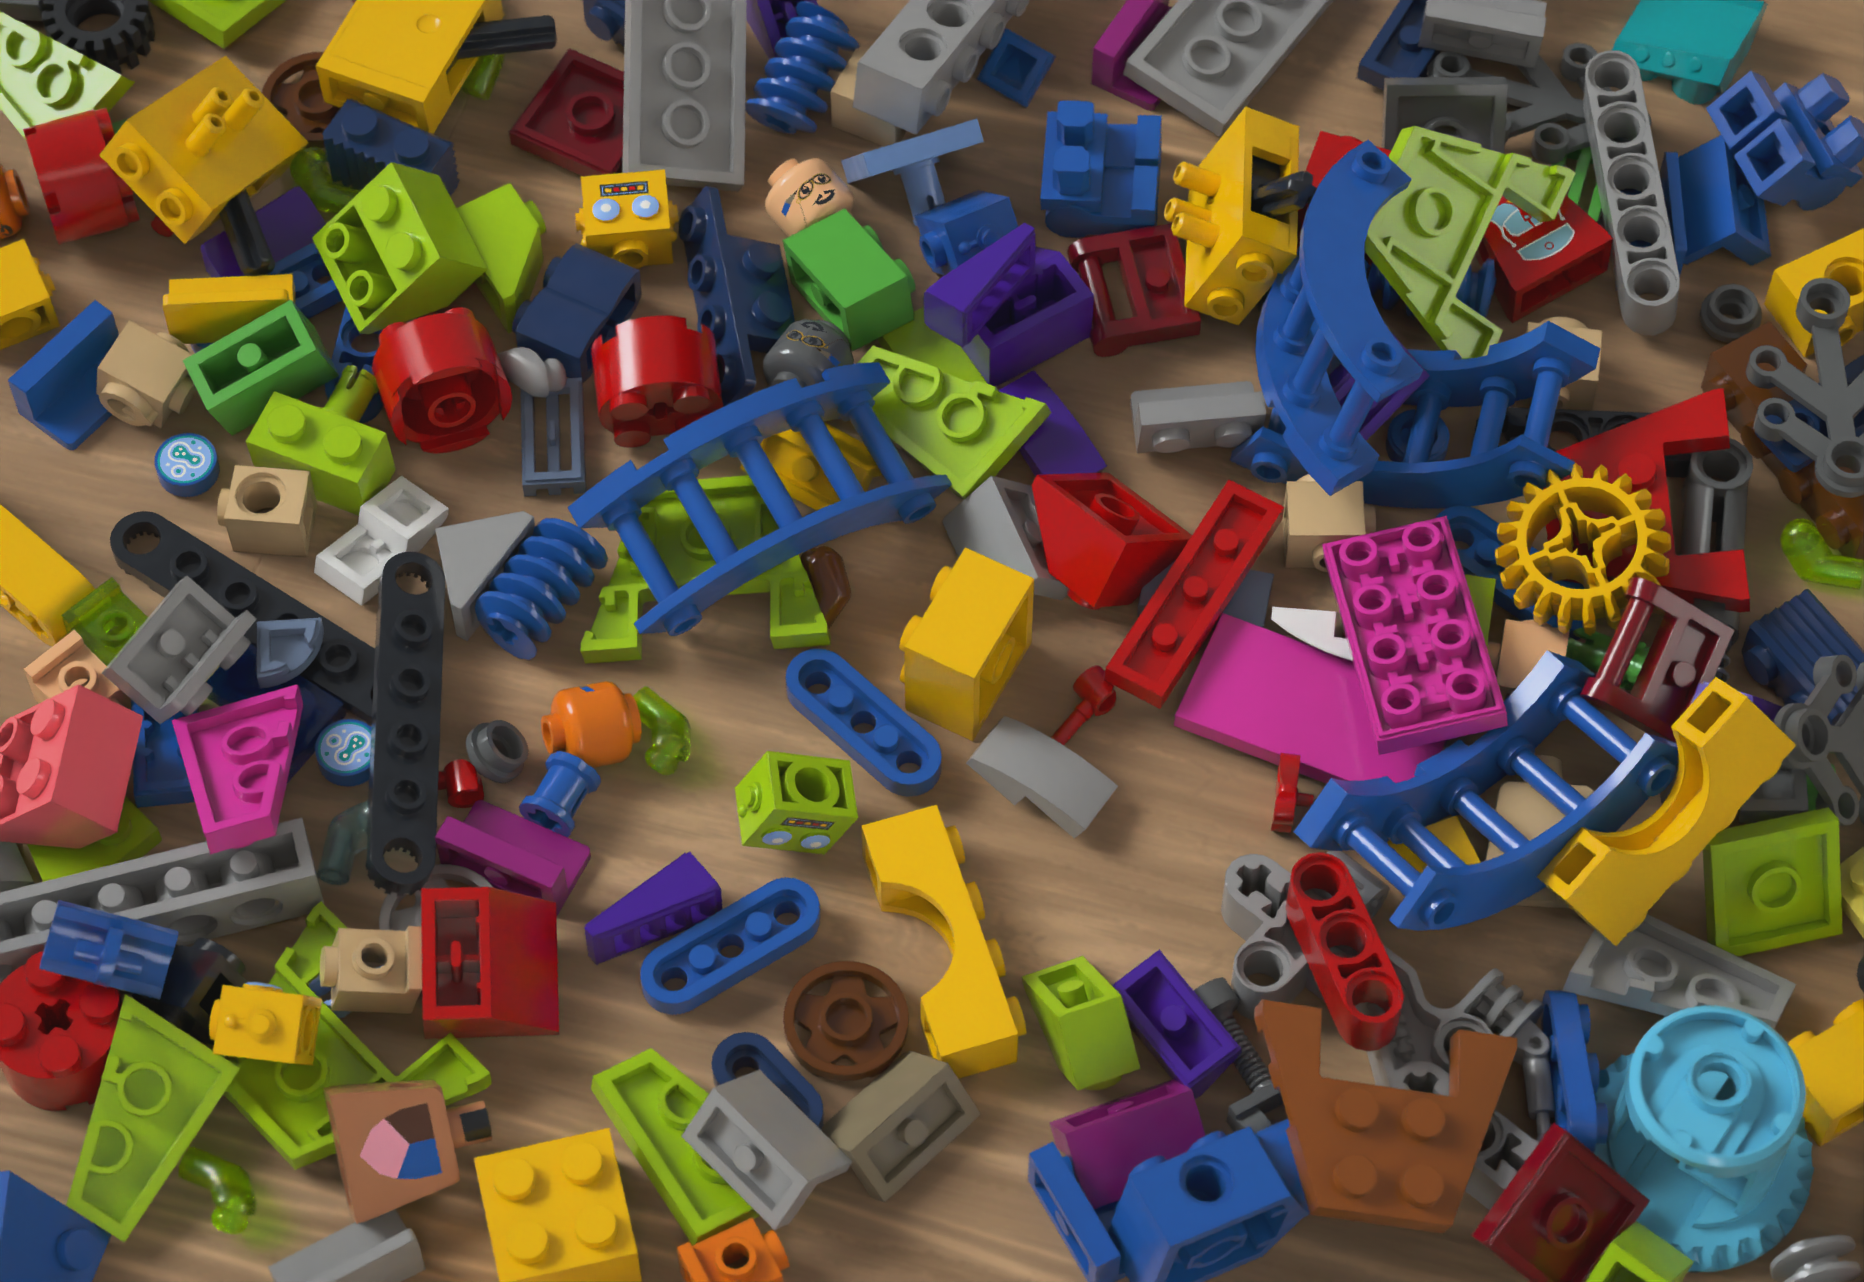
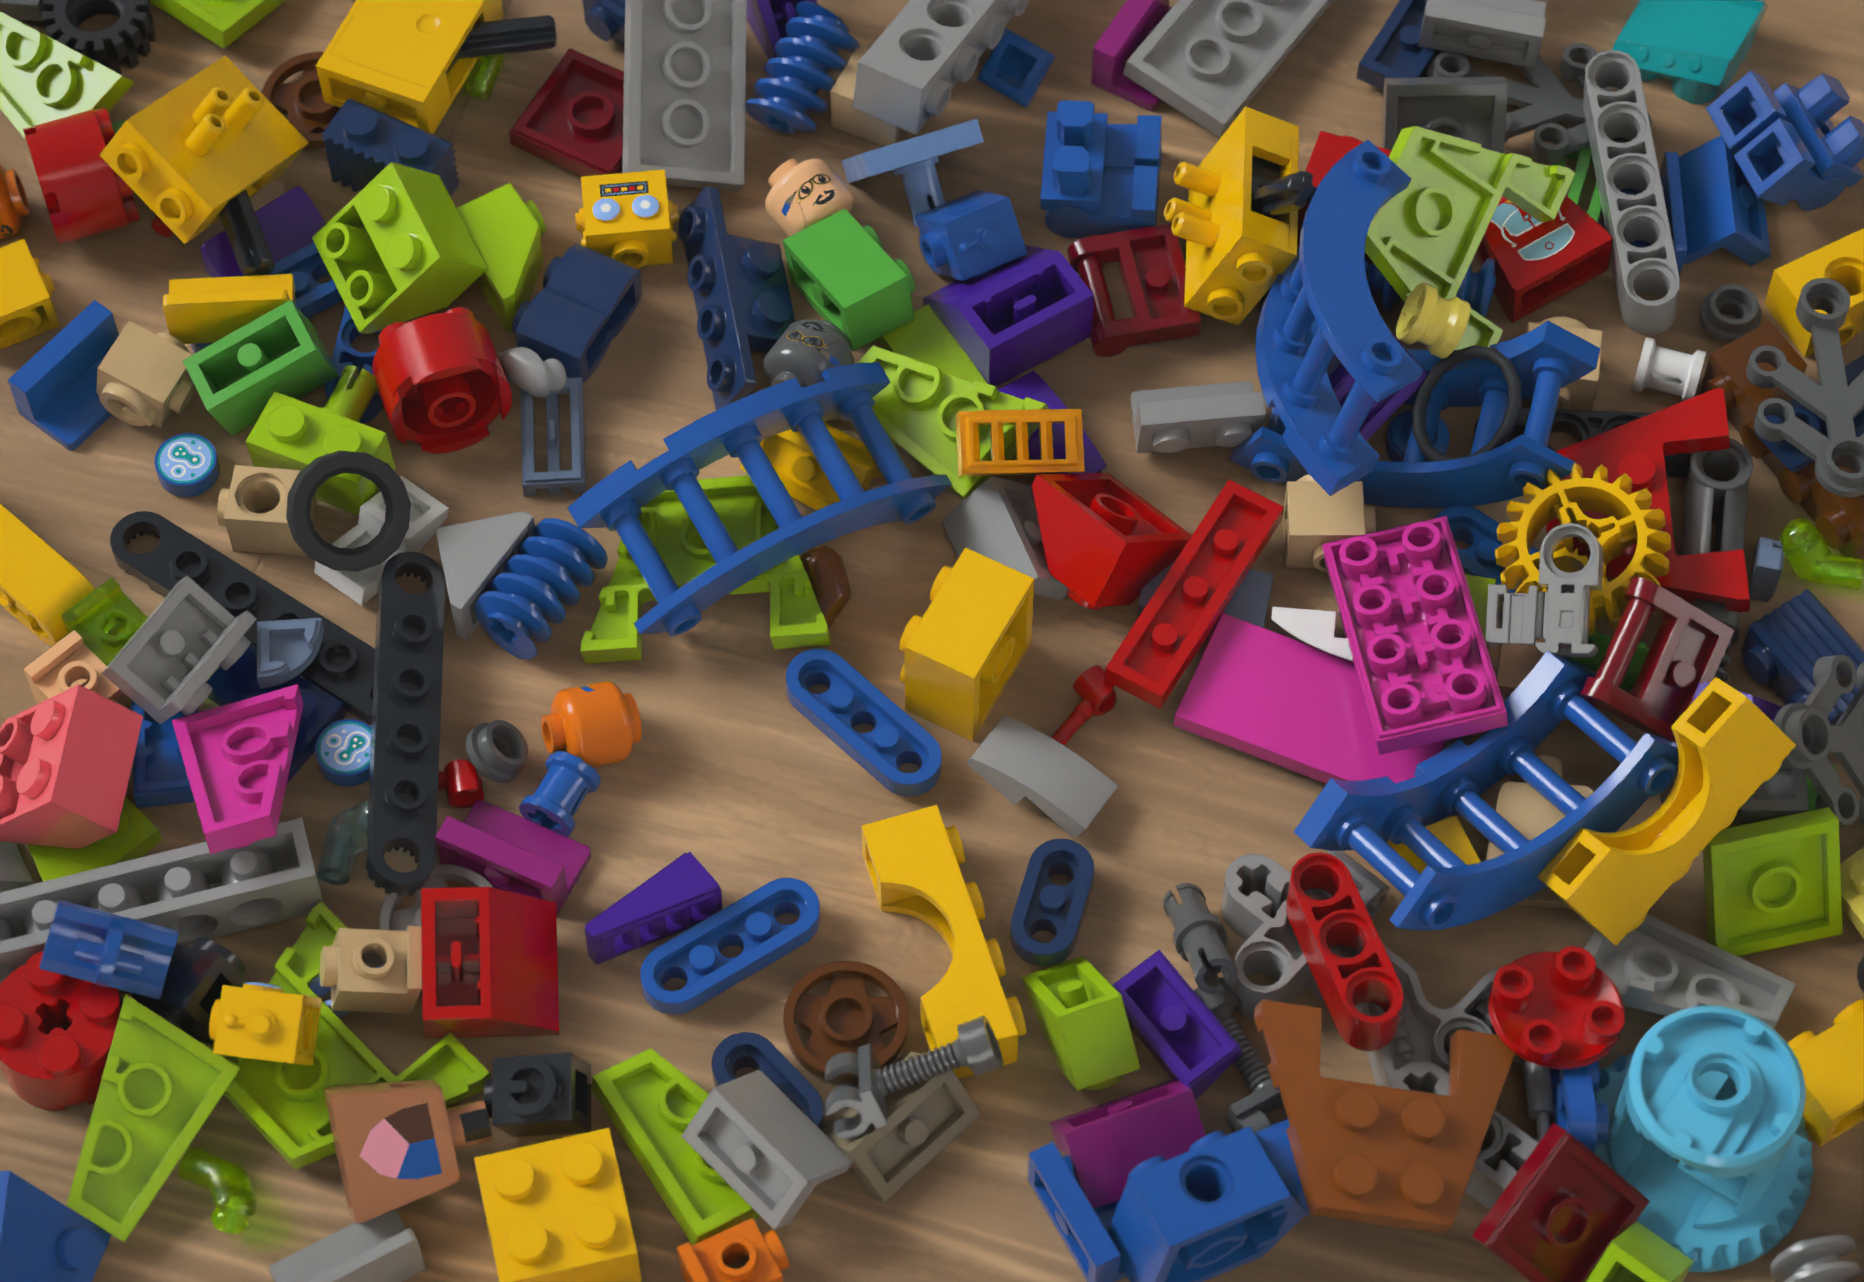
clear neon green arm [290,146,361,214] -> none
red brick [591,315,723,448] -> none
clear neon green arm [633,686,691,775] -> none
lime head [735,751,858,855] -> none
dark purple slope [924,222,1036,348] -> none
red piece [1271,753,1314,833] -> none
none -> black tyre [286,451,411,572]
none -> black brick [484,1052,591,1137]
none -> dark grey bar [825,1015,1003,1139]
none -> light orange slope [956,409,1085,477]
none -> dark blue plate [1010,839,1094,966]
none -> dark grey pin [1163,883,1238,994]
none -> light yellow wheel [1396,282,1471,359]
none -> black piece [1412,345,1521,462]
none -> light grey piece [1485,523,1604,658]
none -> red dish [1488,946,1625,1069]
none -> white bush [1632,337,1706,401]
none -> sand blue tile [1748,536,1784,602]

